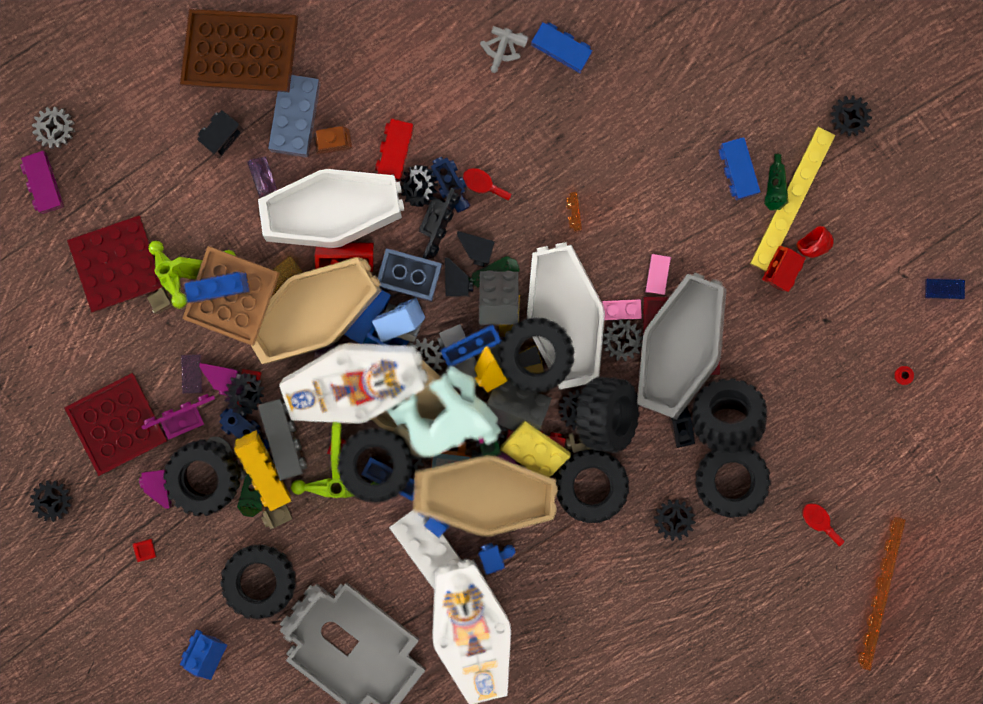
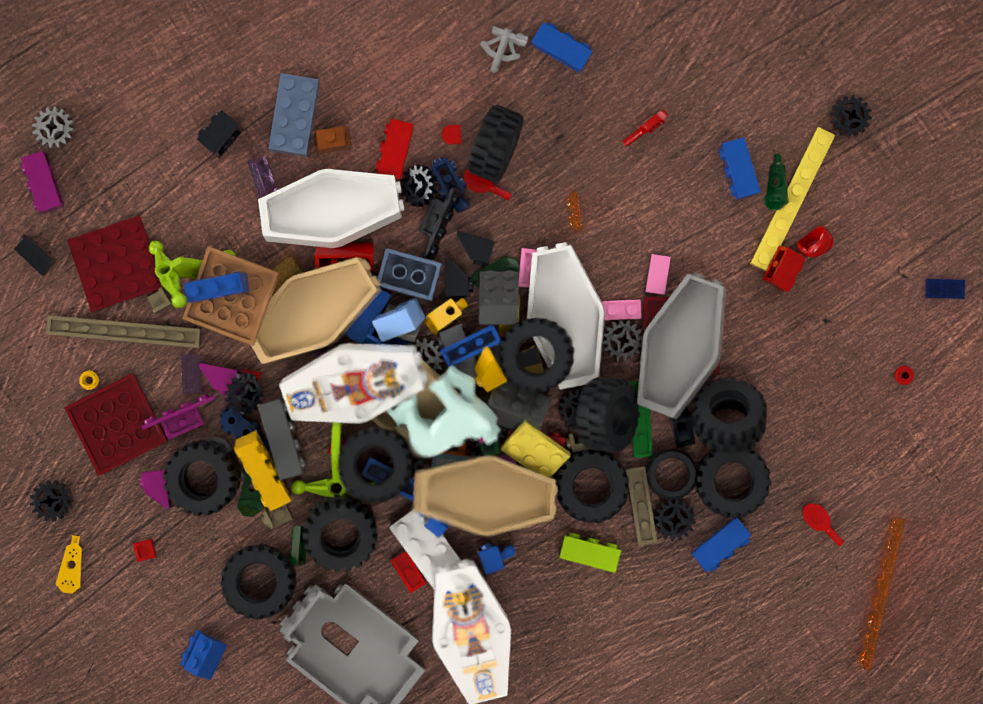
reddish brown plate [180,9,298,92] -> none
none -> black panel [14,234,56,276]
none -> dark tan plate [46,315,201,348]
none -> yellow piece [55,535,82,594]
none -> yellow plate [79,371,99,390]
none -> dark green plate [289,525,307,565]
none -> black tyre [303,494,377,572]
none -> red plate [390,551,427,594]
none -> yellow torso [424,297,468,336]
none -> red tile [442,125,461,145]
none -> black tyre [468,105,524,182]
none -> bright pink plate [518,248,537,288]
none -> lime brick [559,532,621,573]
none -> red piece [622,109,669,147]
none -> dark tan plate [625,466,657,546]
none -> green tile [629,381,653,458]
none -> black tyre [646,449,698,500]
none -> blue brick [691,517,752,572]

